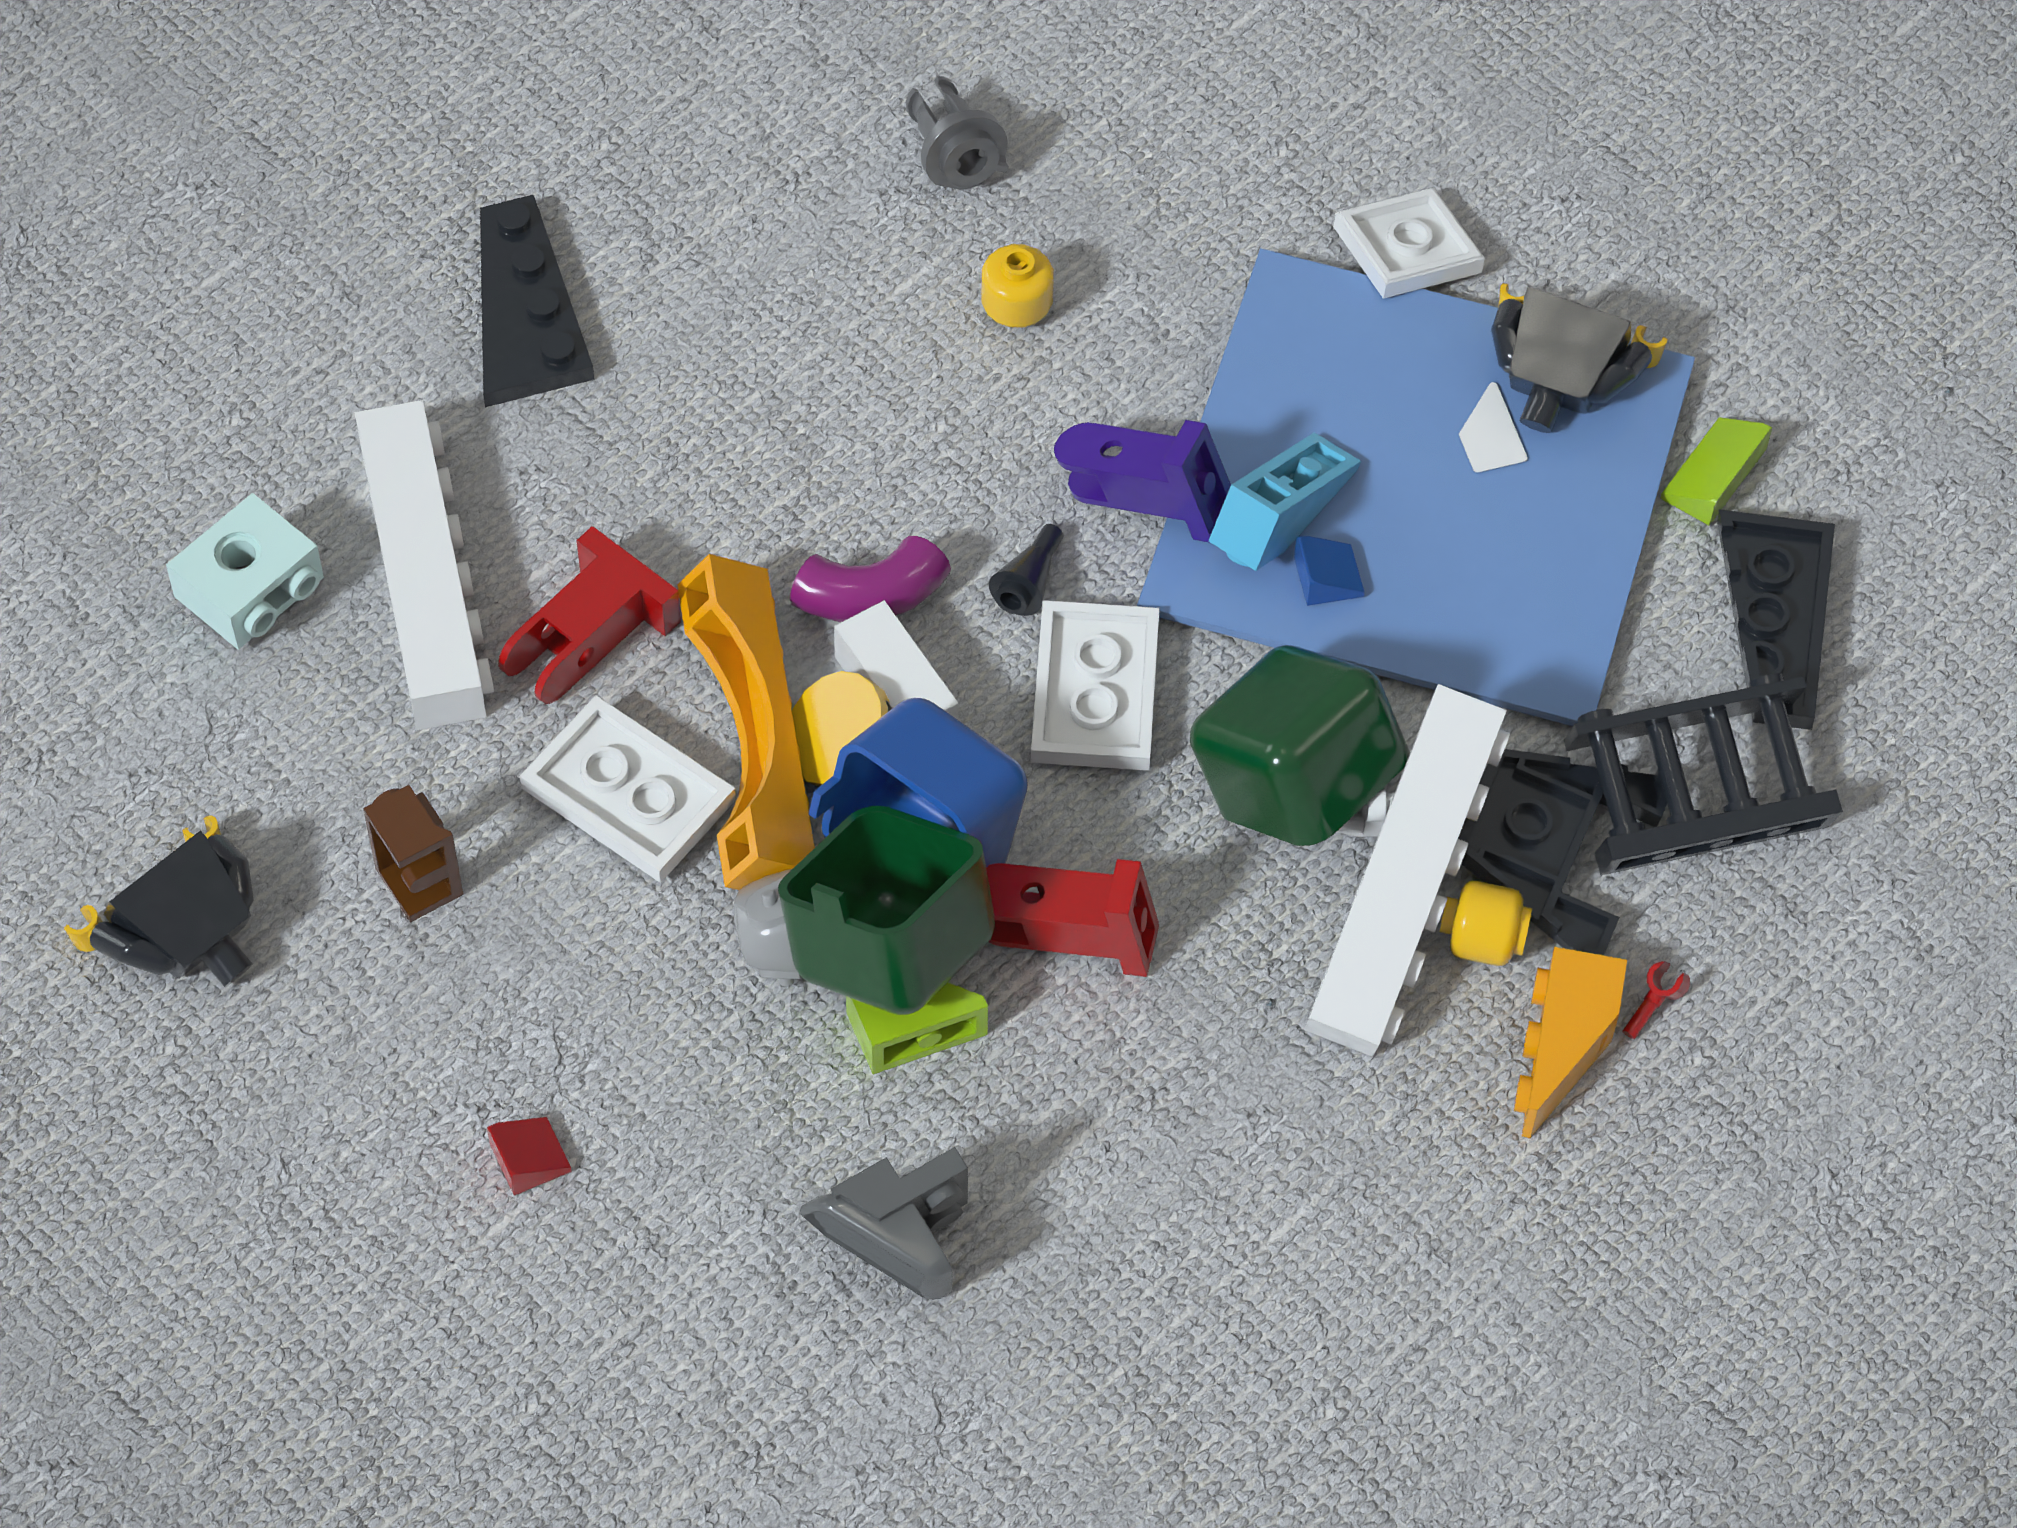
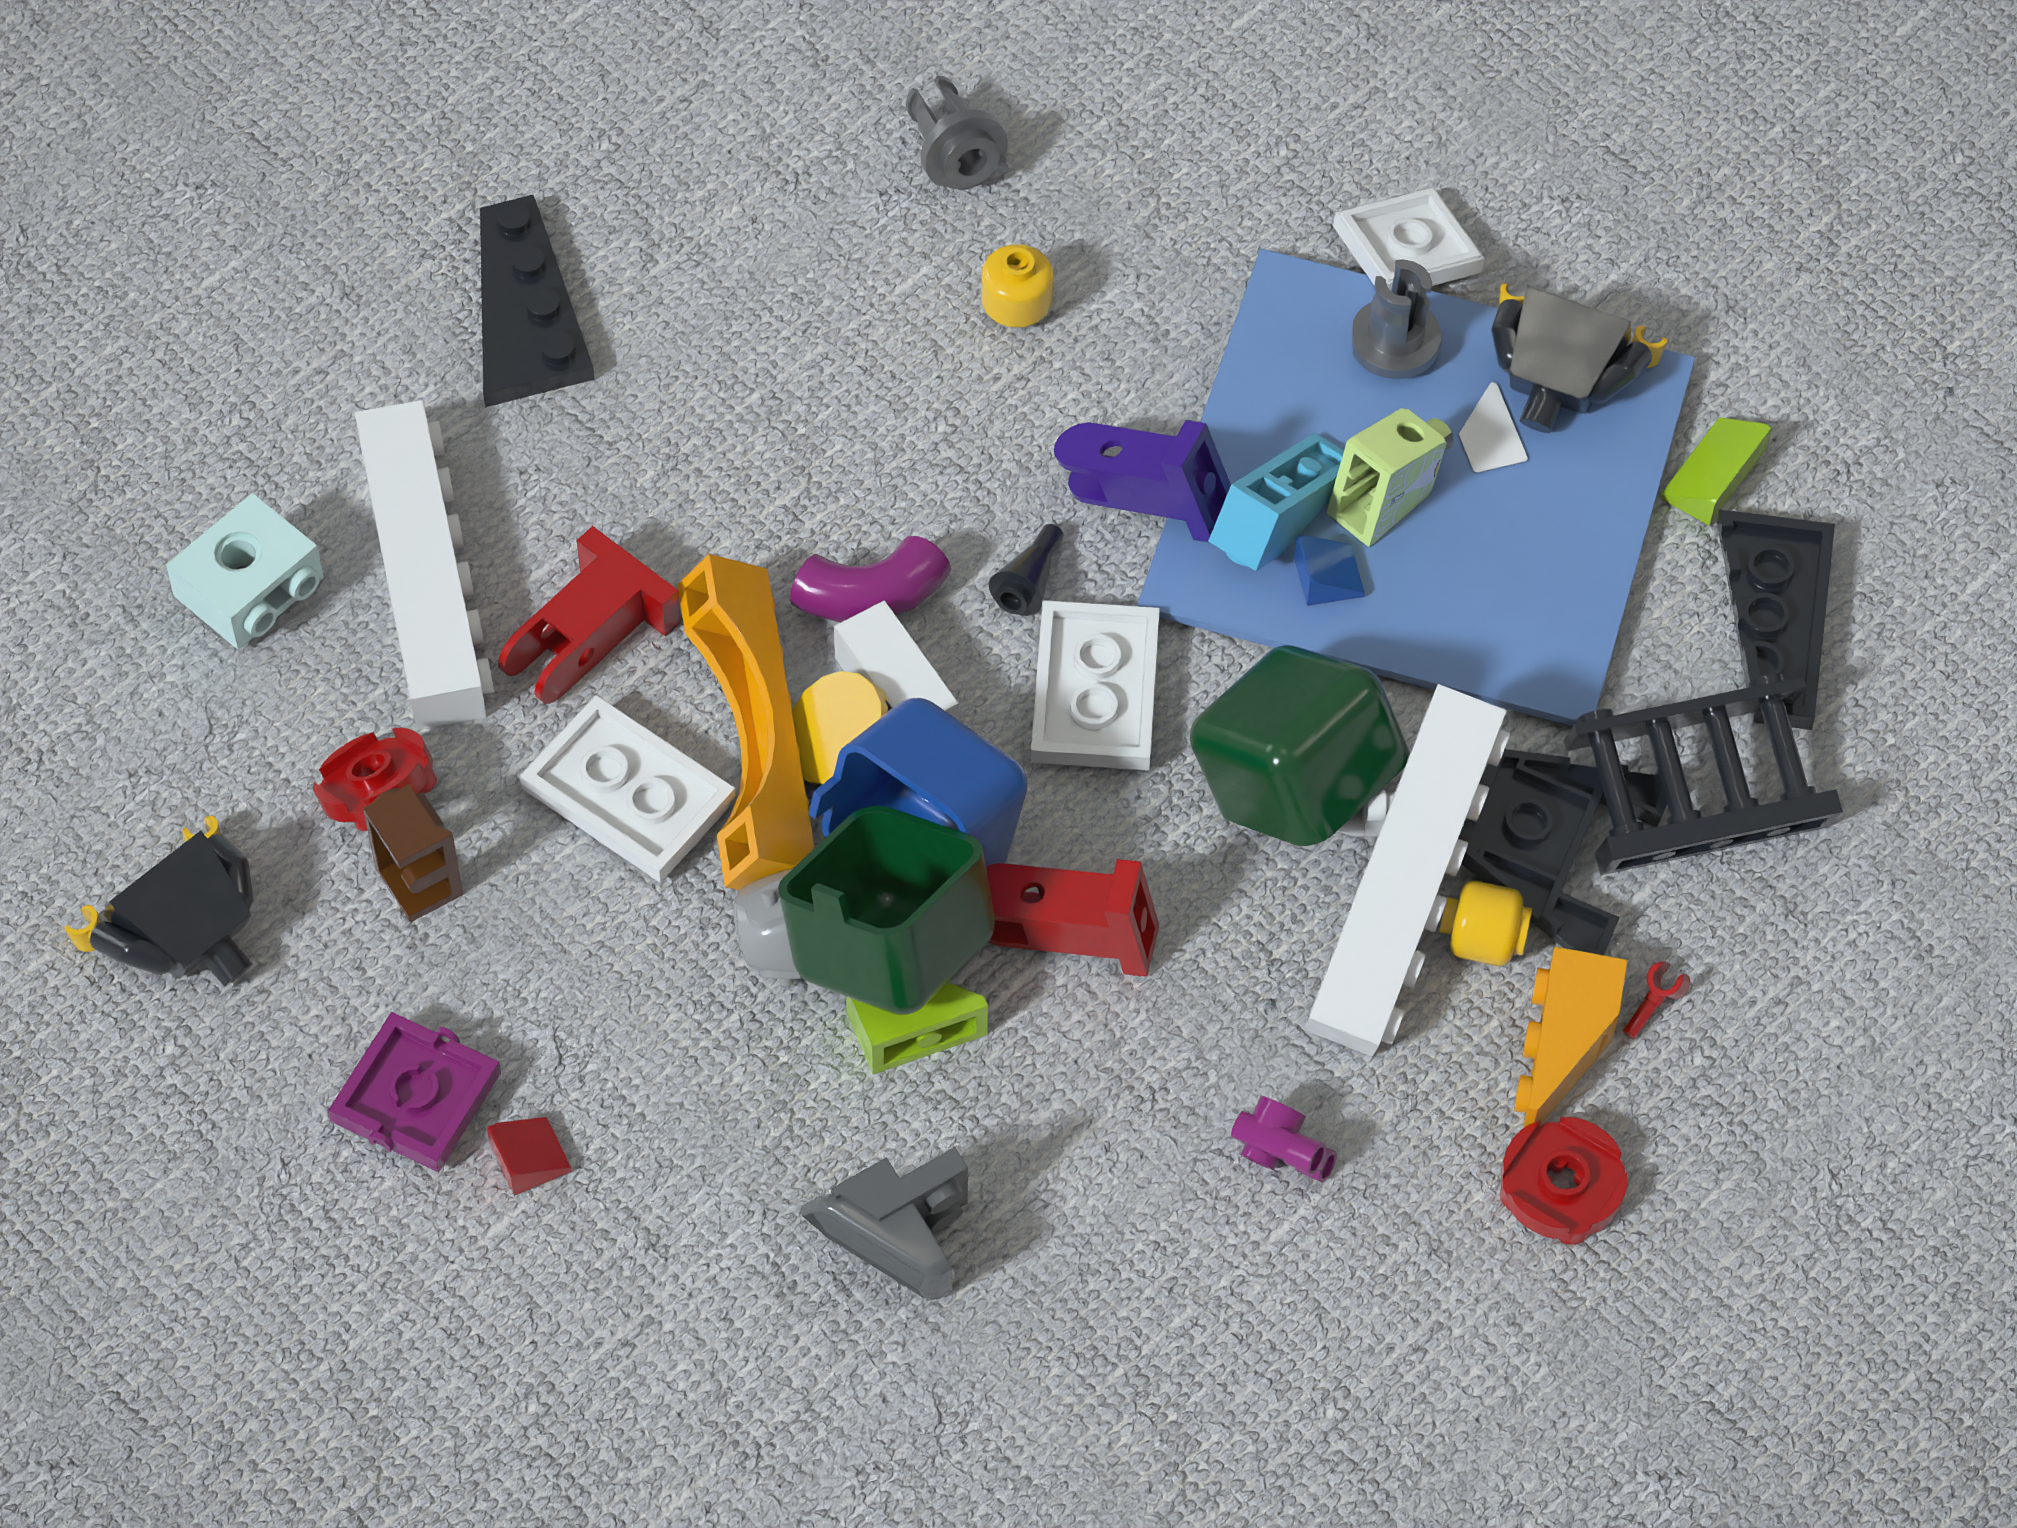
none -> red plate [313,727,437,831]
none -> magenta plate [328,1012,501,1173]
none -> magenta plate [1231,1095,1337,1183]
none -> yellowish green torso [1326,408,1453,547]
none -> flat silver piece [1352,259,1441,379]
none -> red plate [1500,1117,1628,1245]

